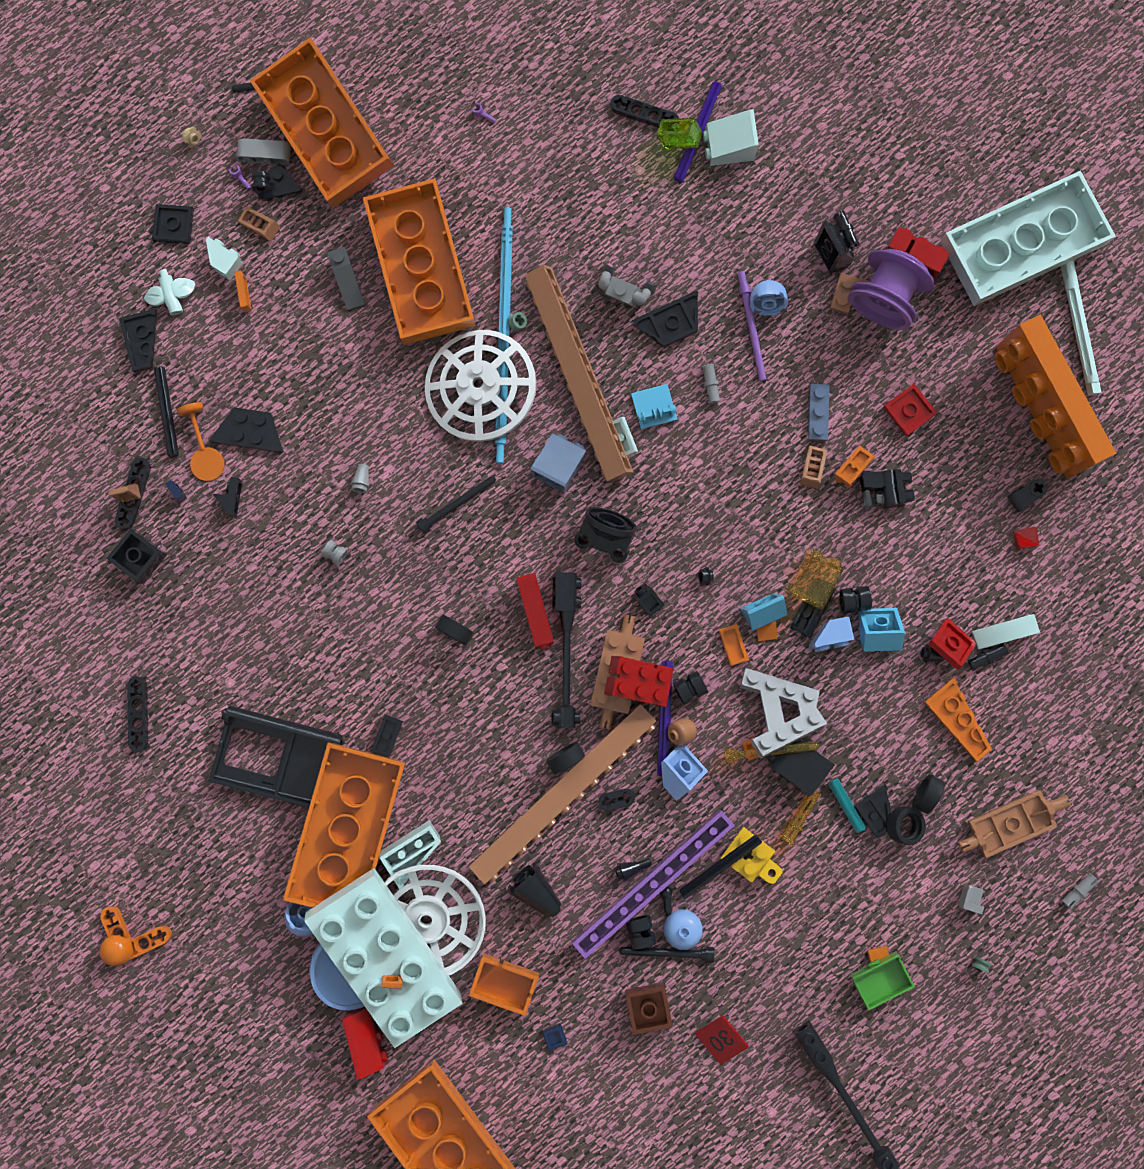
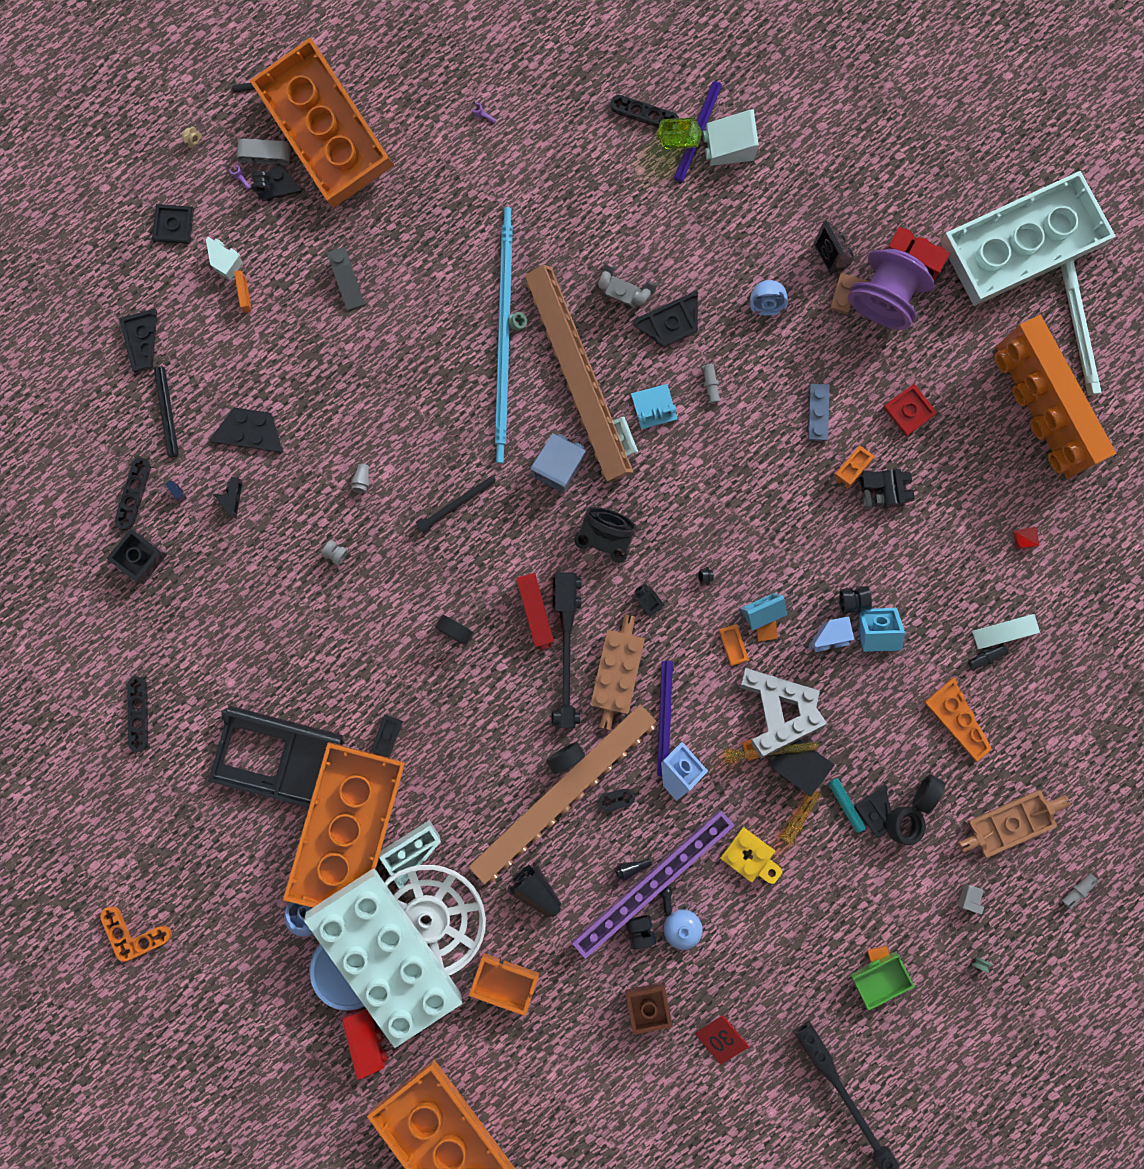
orange hair [99,935,133,966] -> none
nougat slope [108,484,141,503] -> none
light aqua plant [144,269,195,315] -> none
orange piece [176,402,225,481] -> none
nougat slope [237,207,280,242] -> none
orange plate [363,178,476,345] -> none
orange slope [381,975,402,990] -> none
white dish [425,330,537,442] -> none
dark blue tile [542,1024,568,1051] -> none
red piece [604,656,674,707] -> none
black piece [619,947,714,963] -> none
nougat head [668,718,697,746] -> none
black wheel [673,671,708,705] -> none
black axle [679,834,762,898] -> none
medium lavender bar [737,271,767,381] -> none
clear yellow panel [785,549,844,610] -> none
black slope [790,578,836,639] -> none
nougat slope [800,446,827,489] -> none
black pin [833,210,860,249] -> none
black cone [920,644,945,663] -> none
red plate [928,618,976,670] -> none
black piece [1007,480,1047,512] -> none

